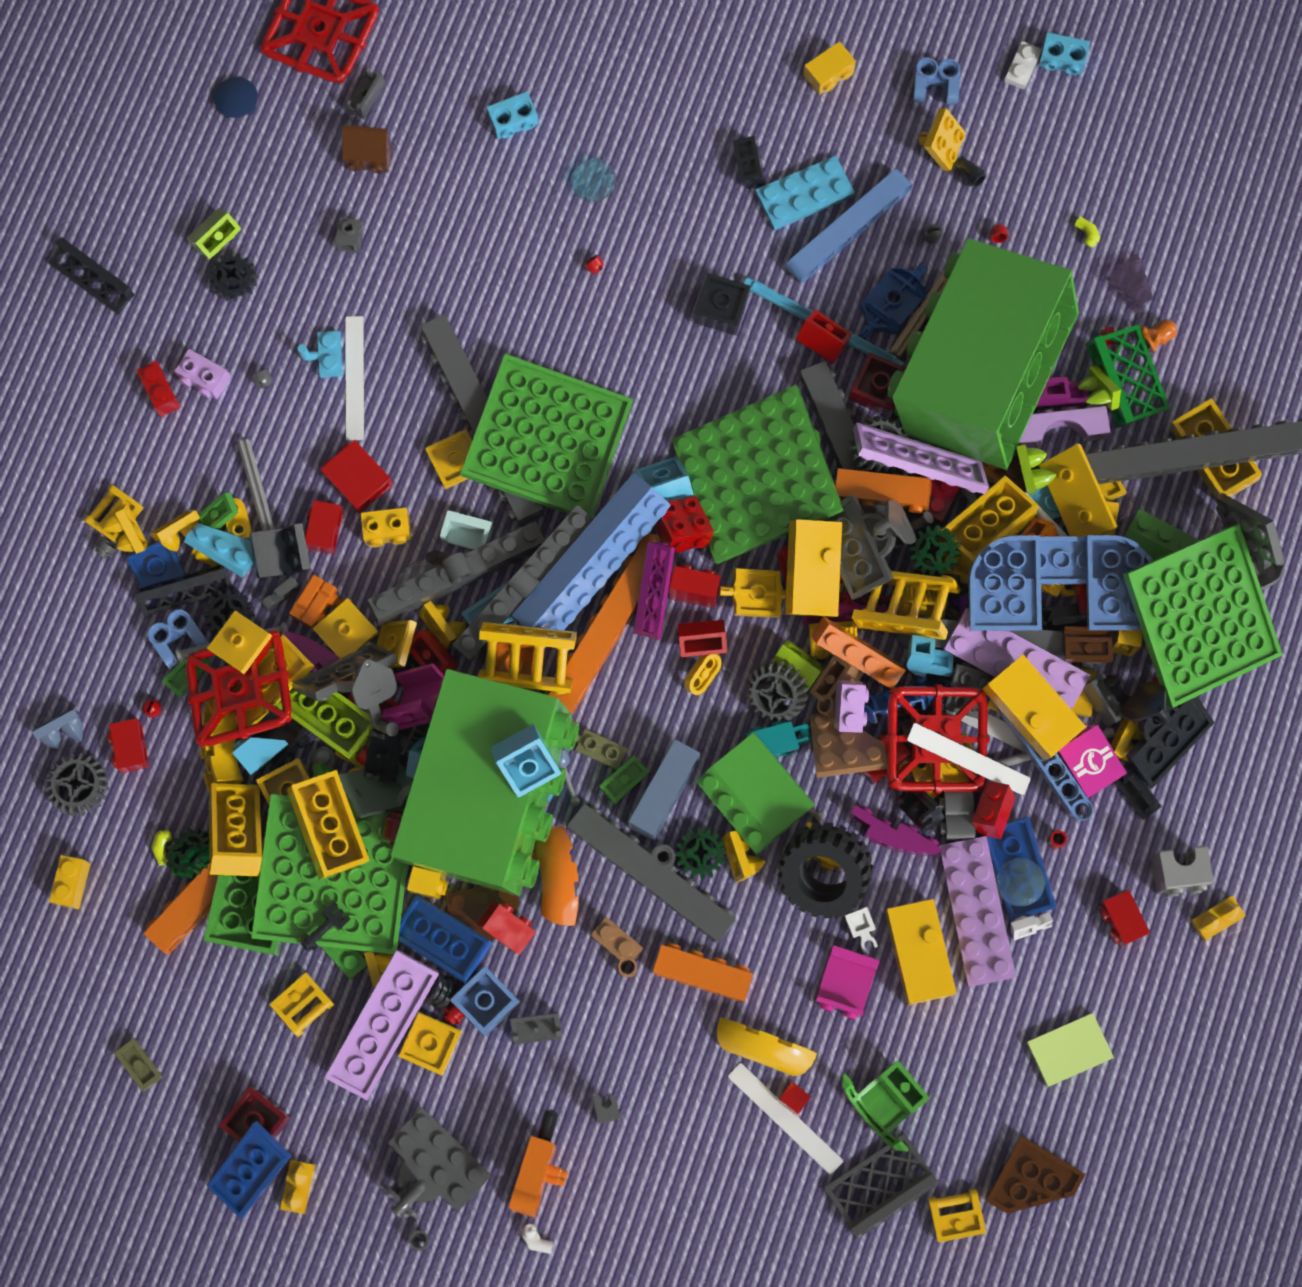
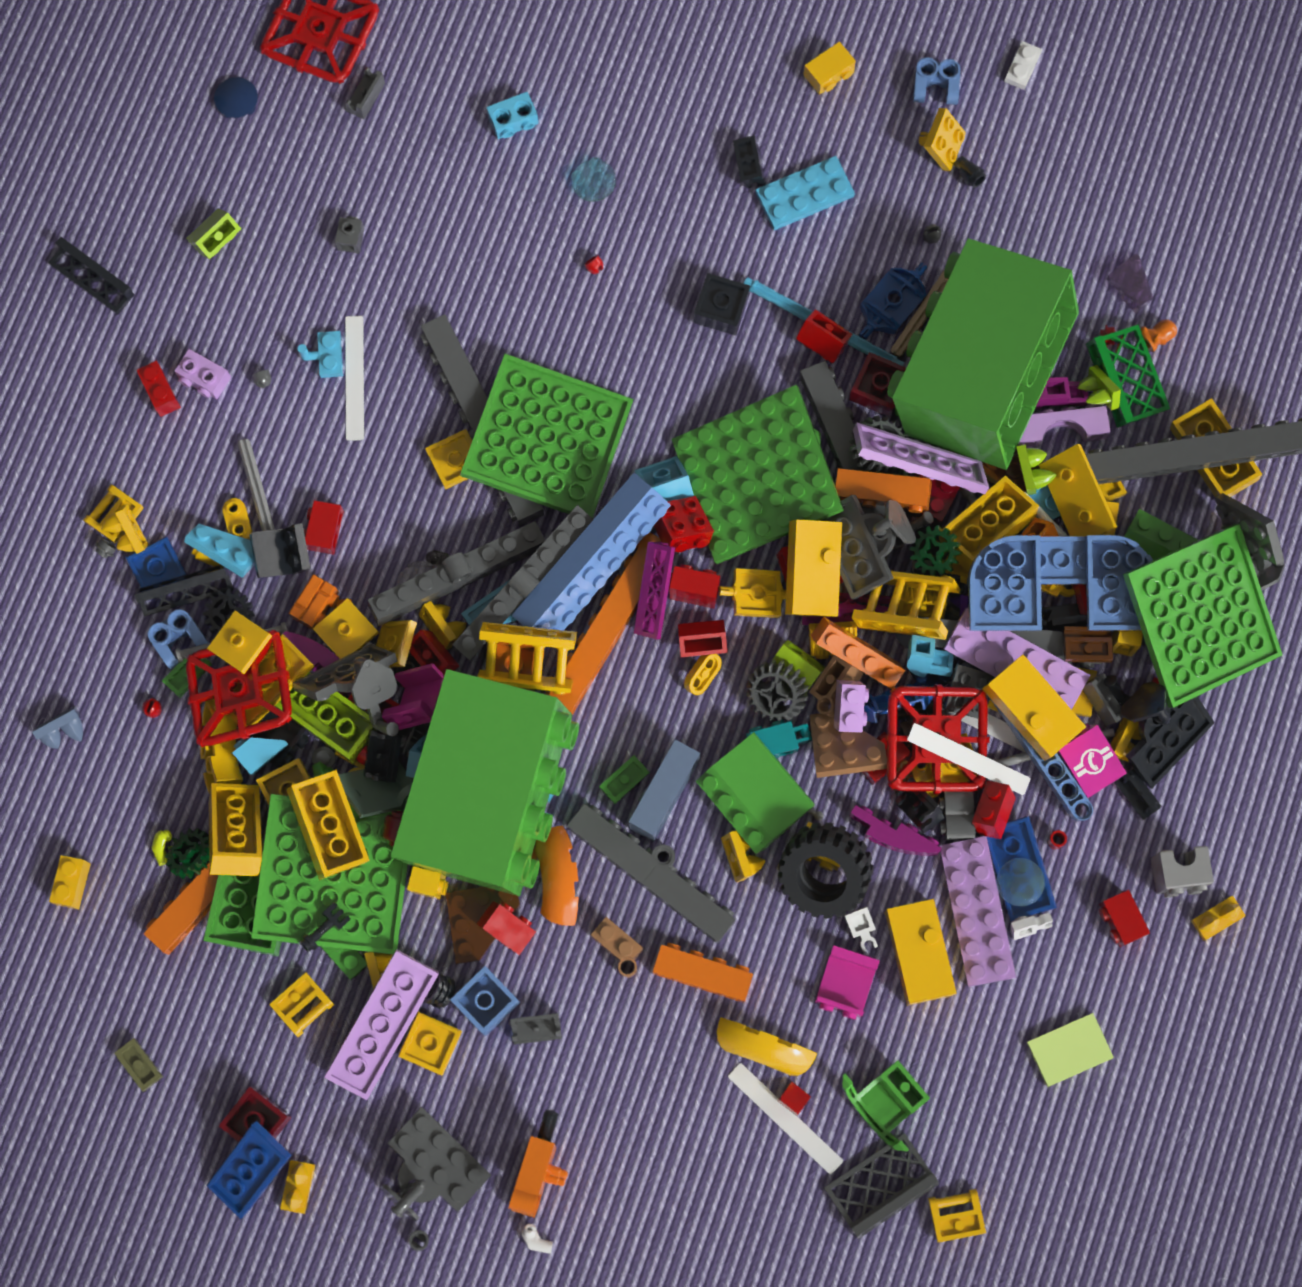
dark grey gear [45,753,110,816] -> none
red brick [107,718,150,773] -> none
yellow tile [151,510,200,552] -> none
bright green plate [197,492,239,530] -> none
black gear [208,253,258,302] -> none
dark grey plate [262,576,301,612] -> none
red brick [320,440,393,514] -> none
reddish brown slope [342,125,393,174] -> none
yellow brick [361,507,412,547] -> none
blue plate [398,894,493,984] -> none
light aqua panel [440,510,493,550] -> none
red plate [442,1003,465,1025] -> none
medium azure slope [490,724,561,798] -> none
hinge [558,749,580,806] -> none
olive plate [575,729,627,771] -> none
dark grey hinge [593,1095,623,1124] -> none
dark green gear [675,828,727,880] -> none
medium blue beam [785,169,913,283] -> none
reddish brown plate [985,1136,1086,1214] -> none
red hinge [990,223,1009,243] -> none
medium azure brick [1039,32,1090,75] -> none
neon yellow arm [1074,216,1100,247] -> none

